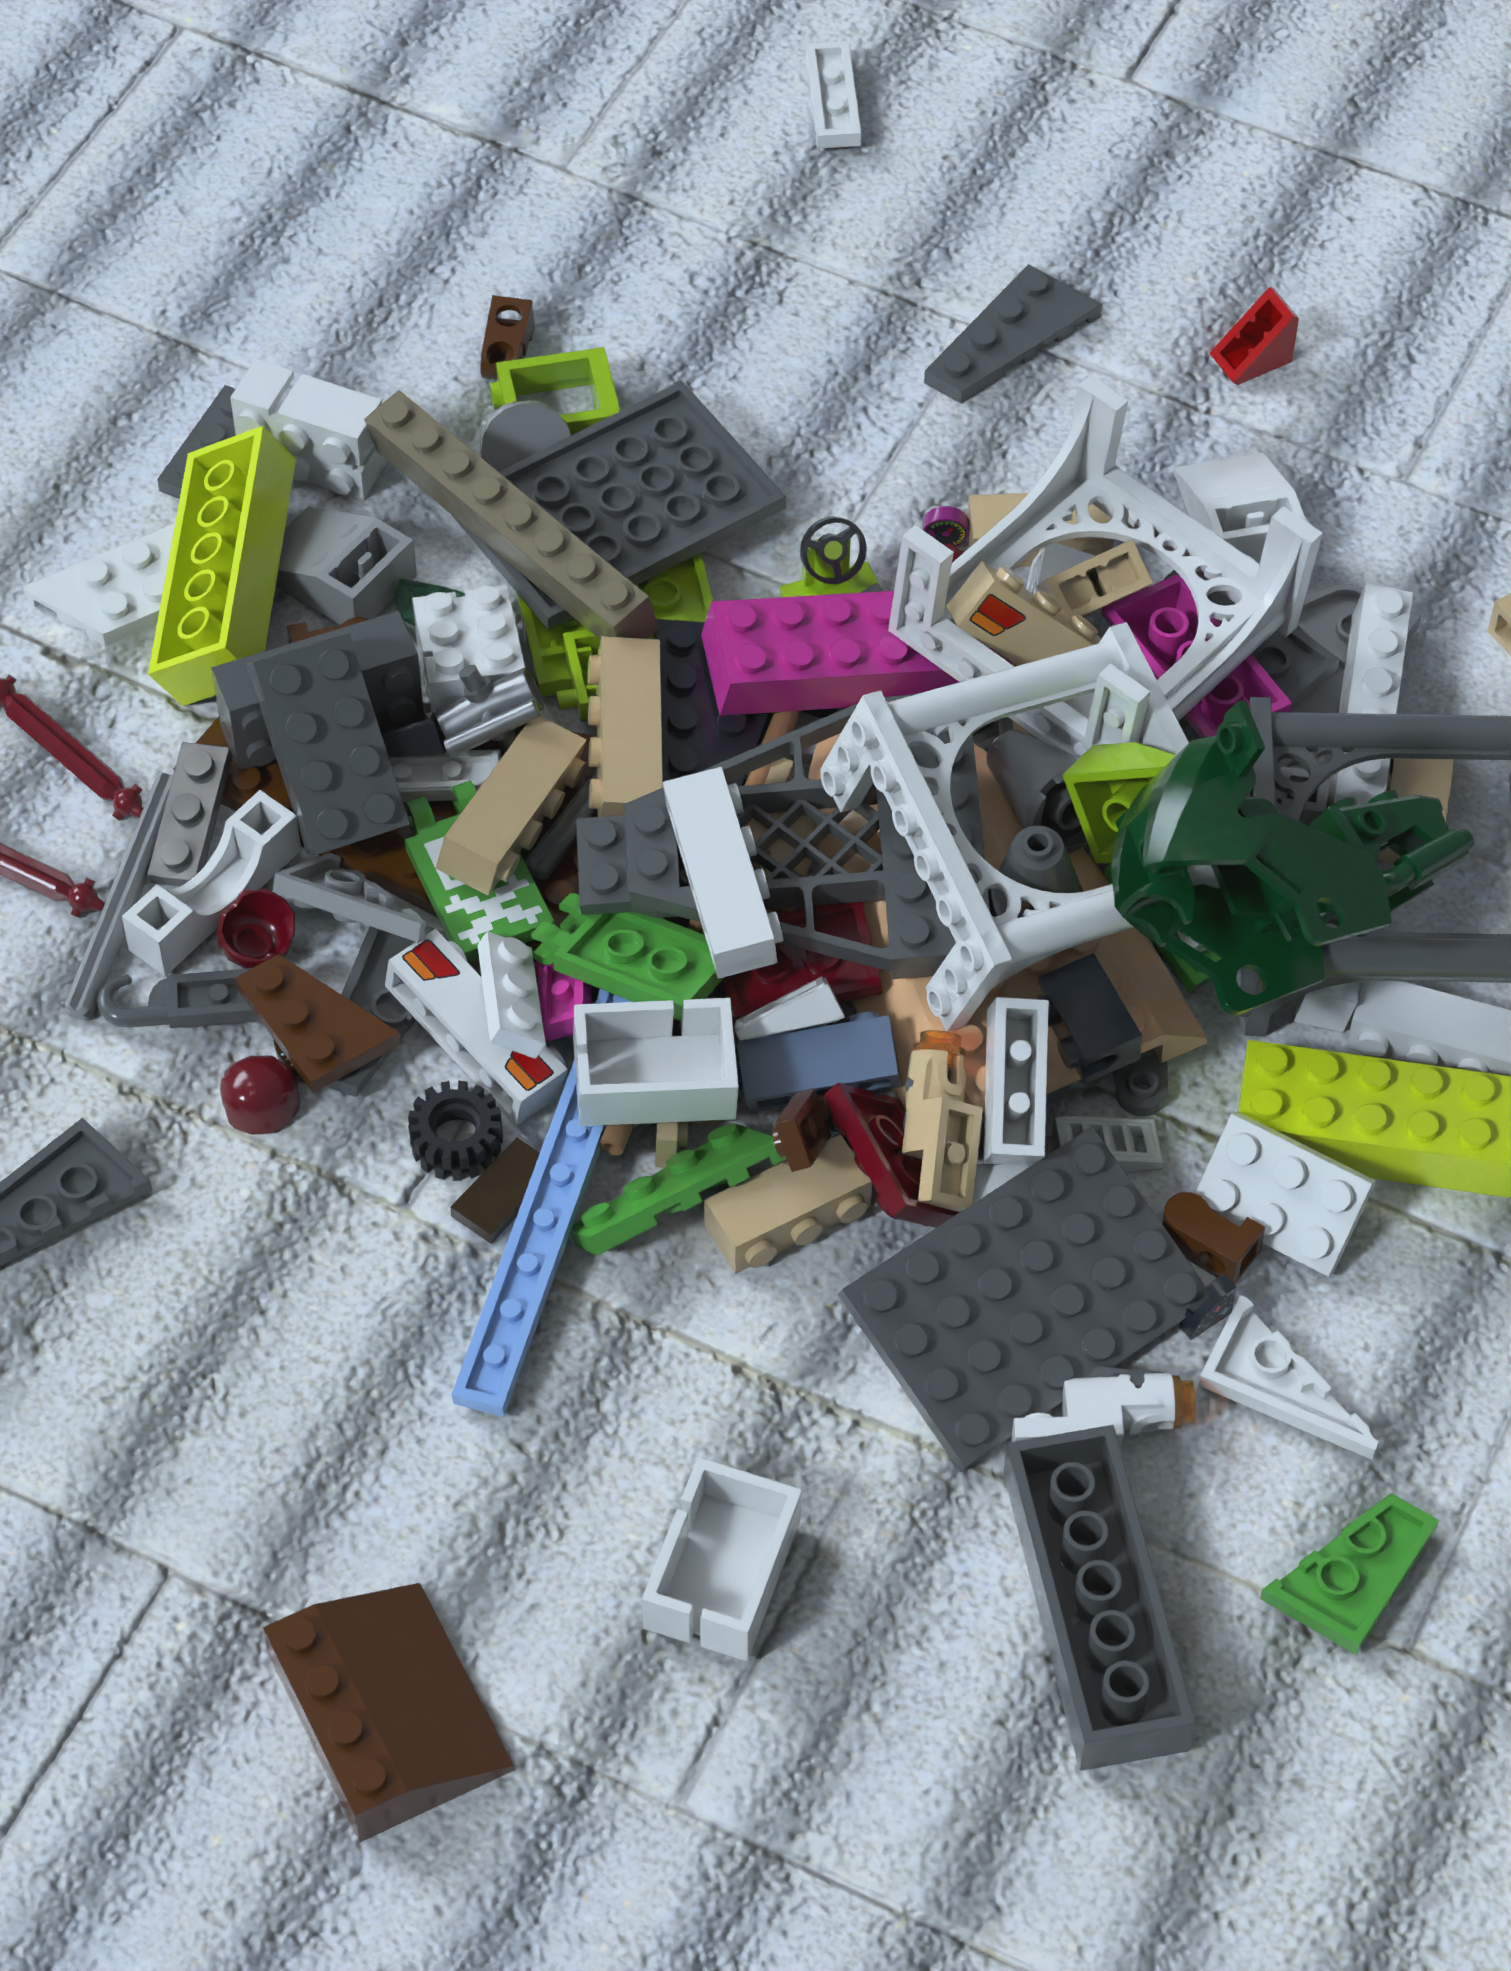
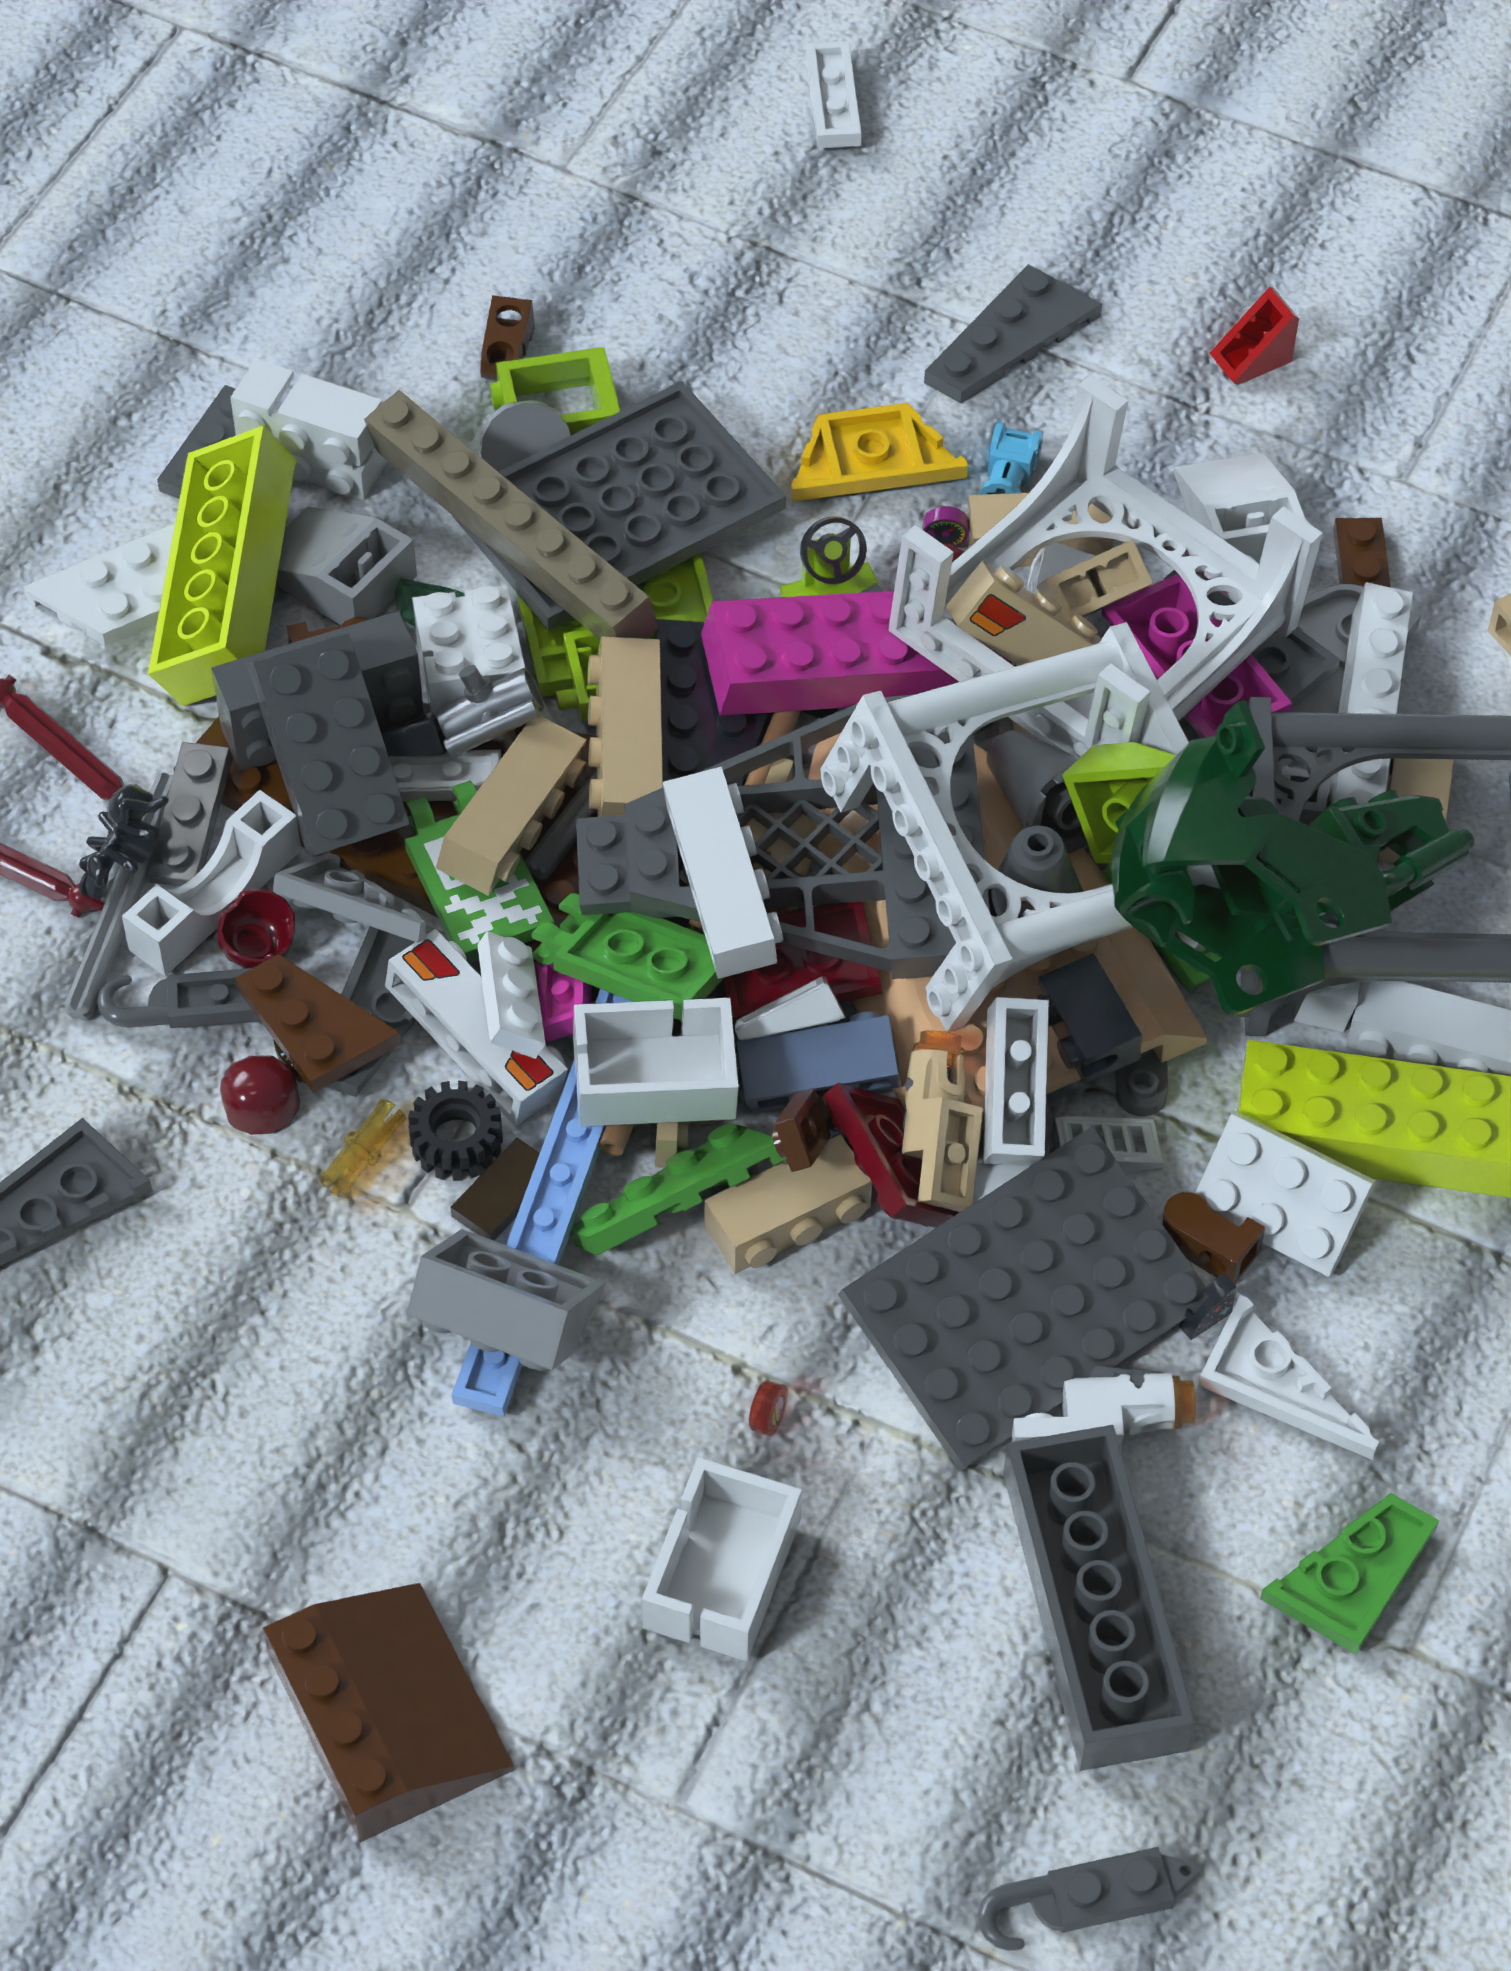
none -> black animal [79,784,169,900]
none -> clear yellow pin [318,1099,406,1198]
none -> light grey slope [406,1229,605,1370]
none -> clear red tile [749,1380,788,1437]
none -> yellow wing [791,403,968,502]
none -> dark grey plate [977,1847,1201,1951]
none -> medium azure connector [980,421,1044,495]
none -> reddish brown plate [1333,518,1391,588]

